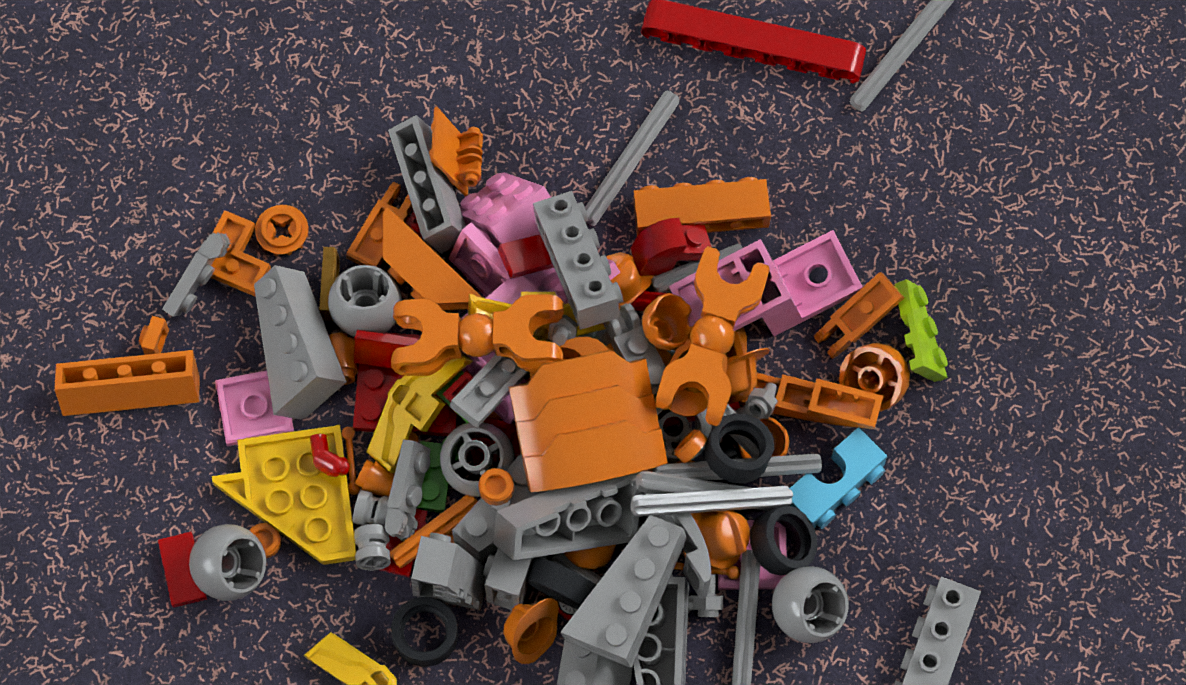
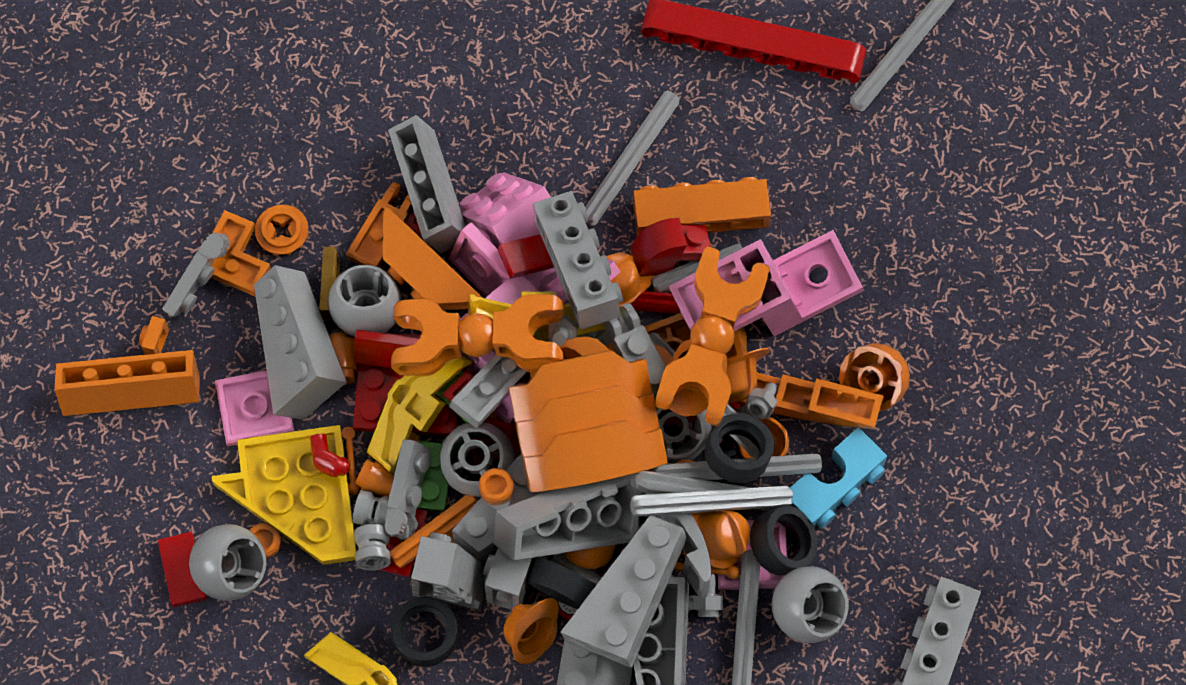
orange hinge [429,107,483,197] -> none
orange hair [642,293,692,351] -> none
orange tile [674,429,708,463] -> none
orange hinge [814,272,905,359] -> none
lime wing [895,279,948,382] -> none

